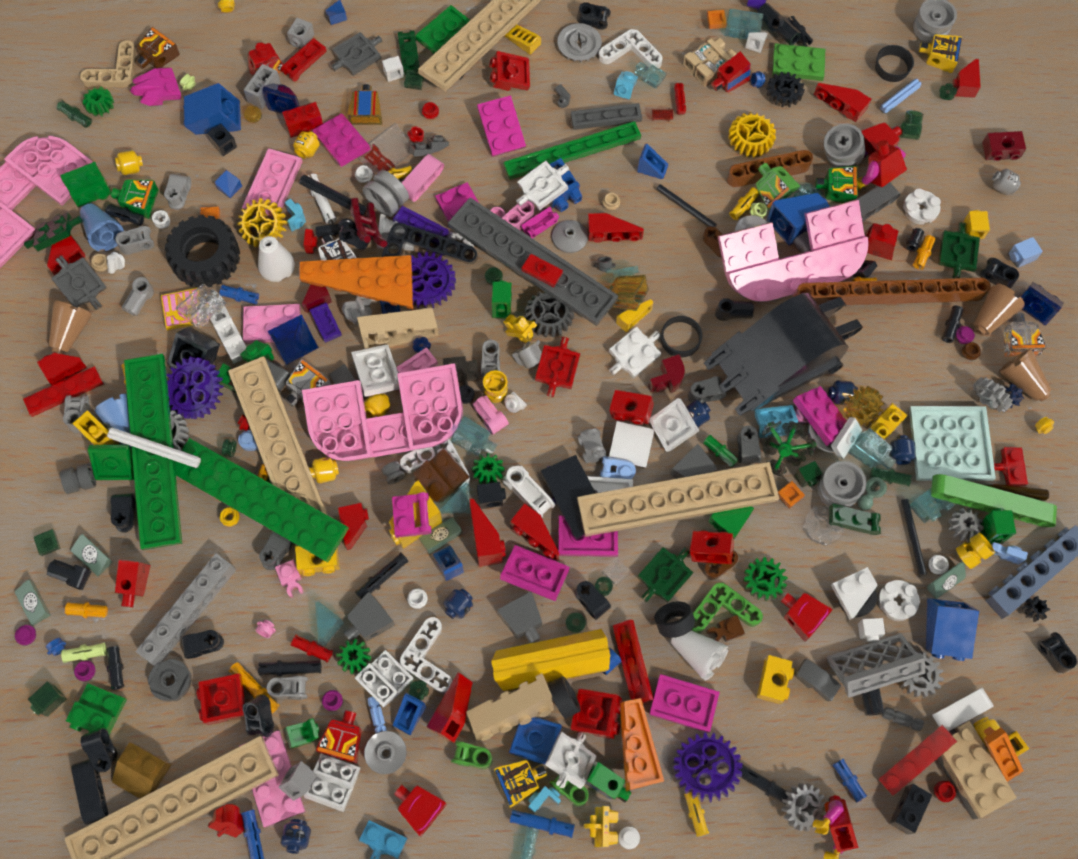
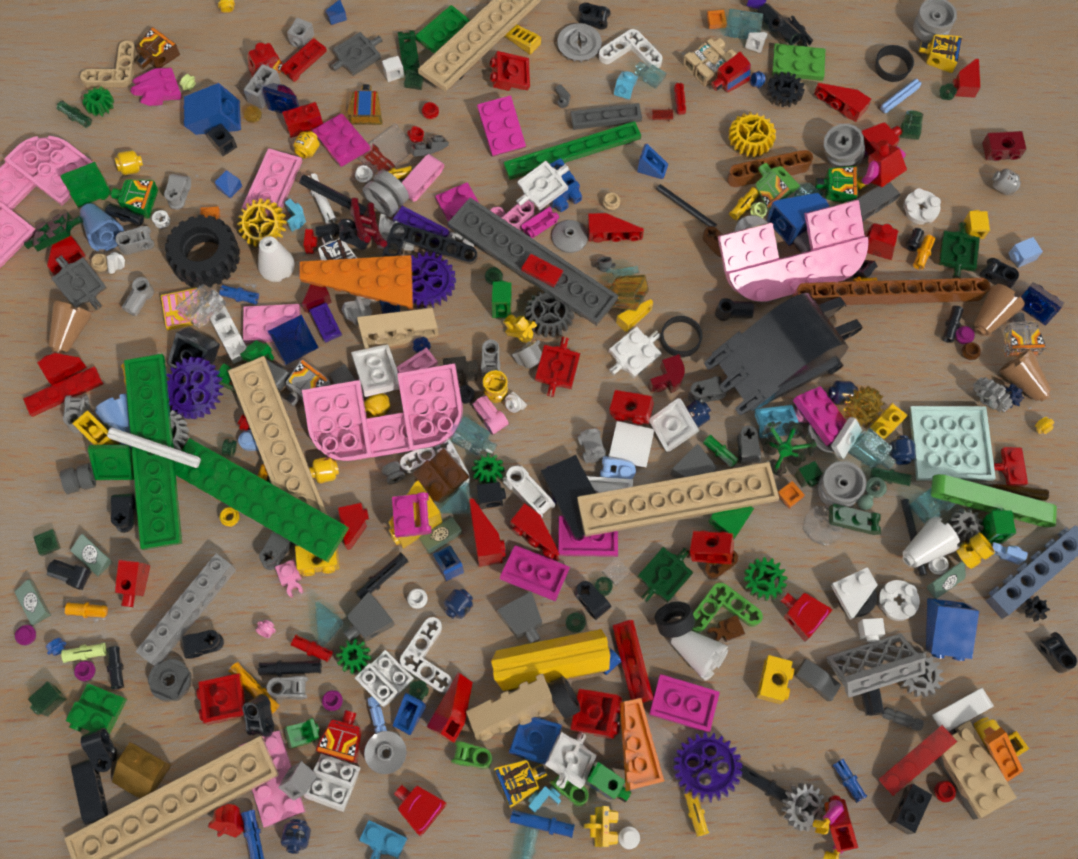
none -> white cone [902,516,960,568]

